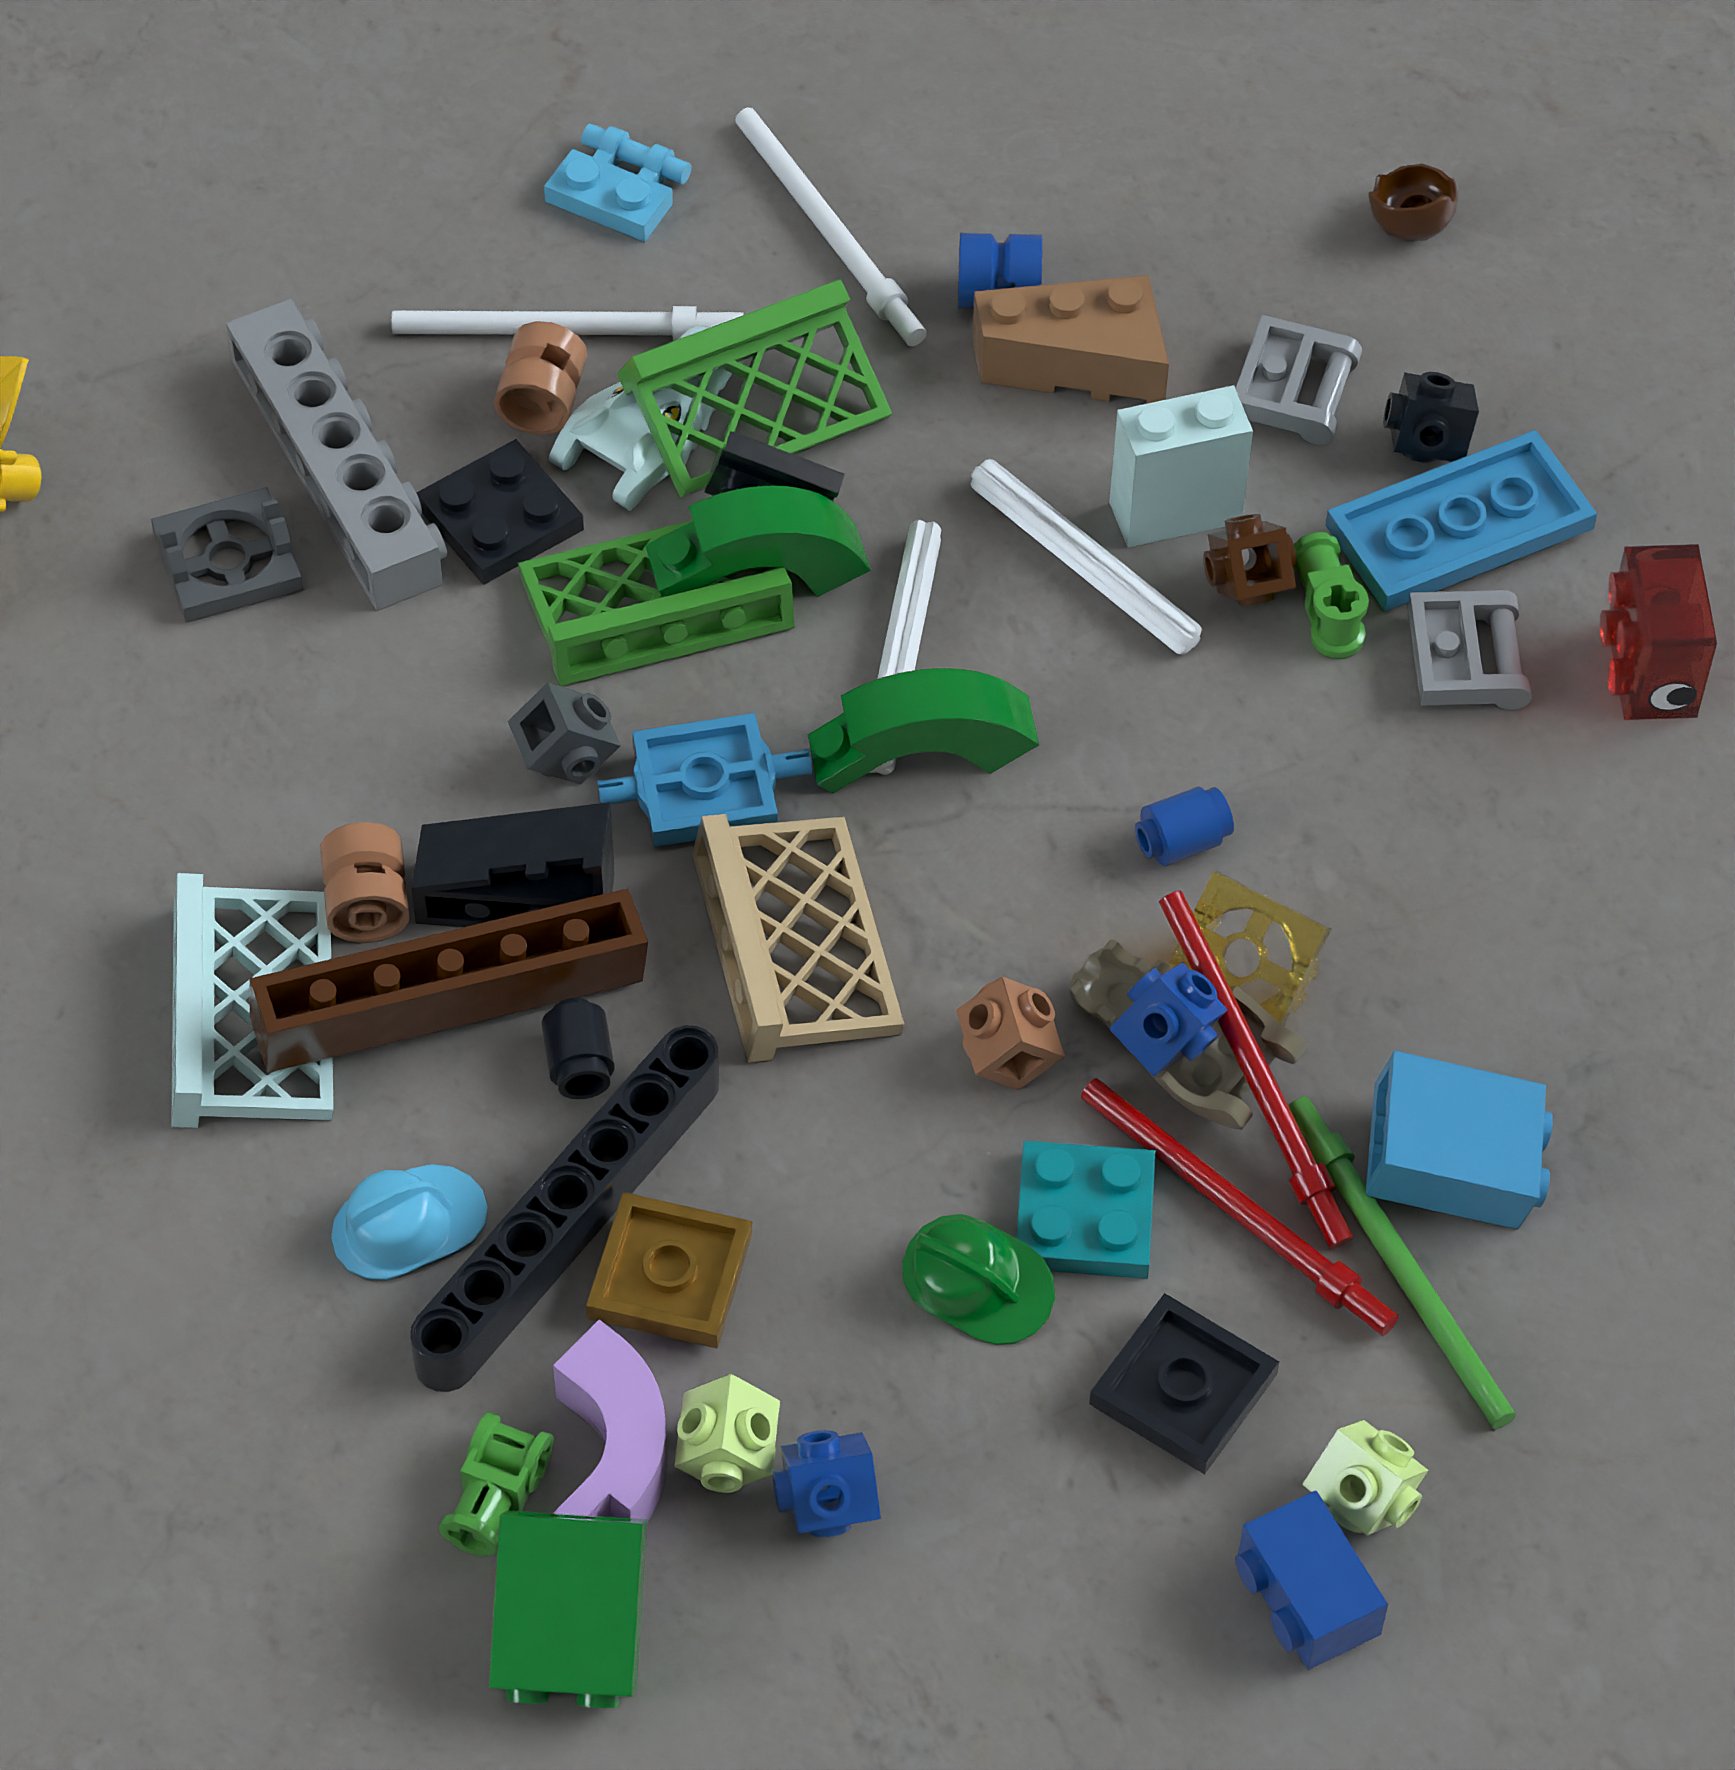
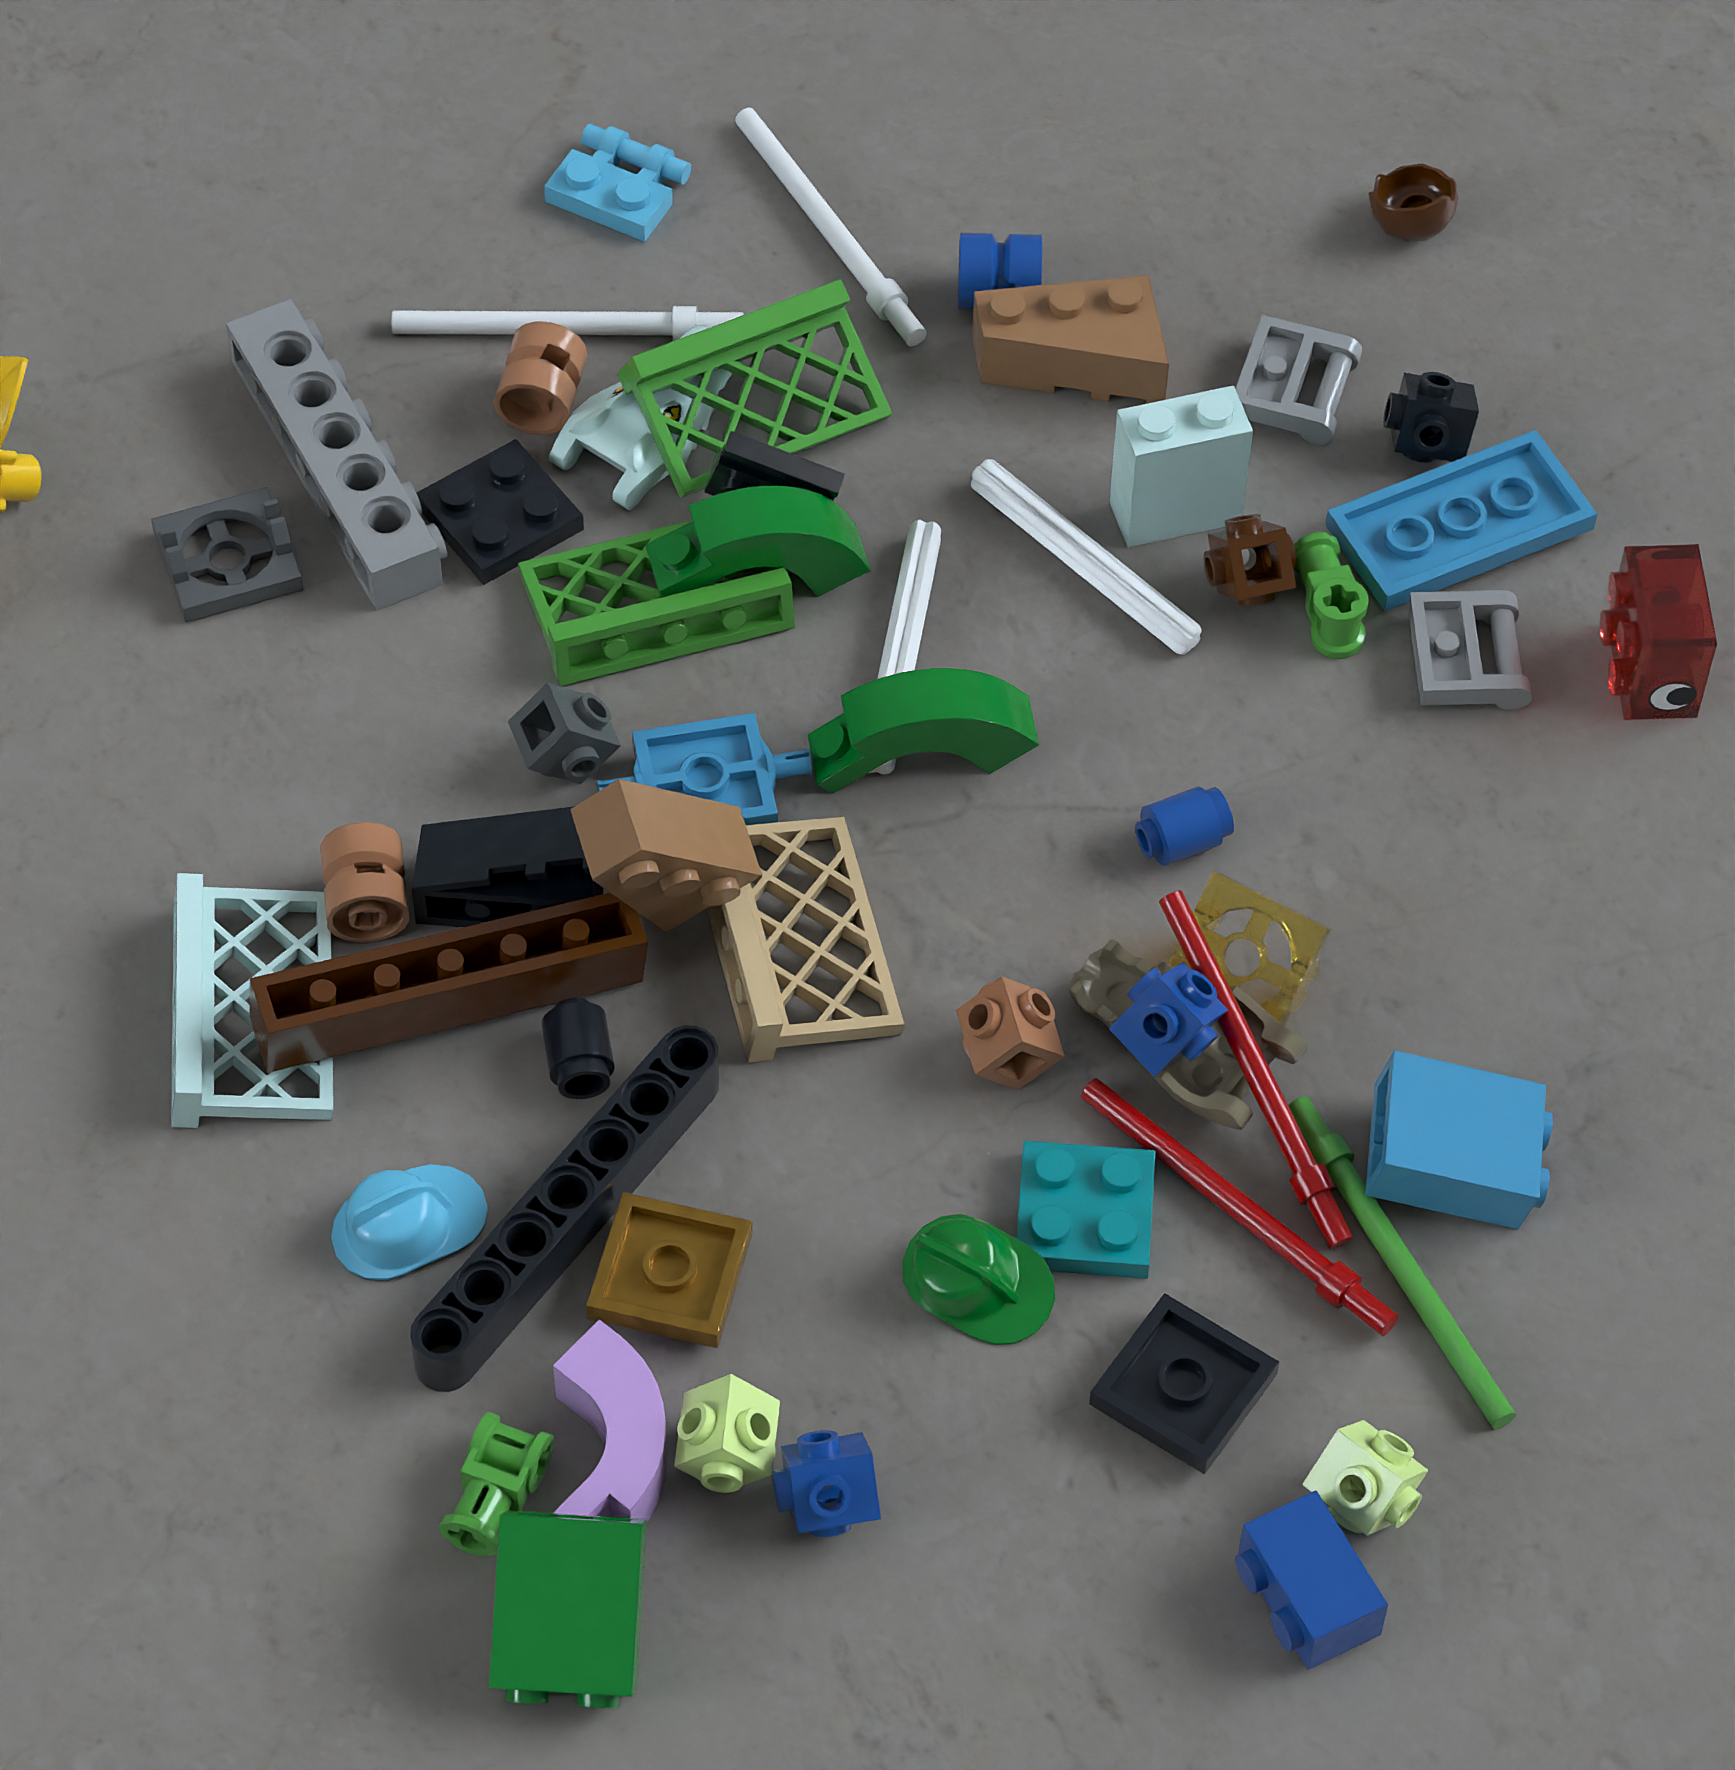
none -> medium nougat wedge [570,779,762,933]

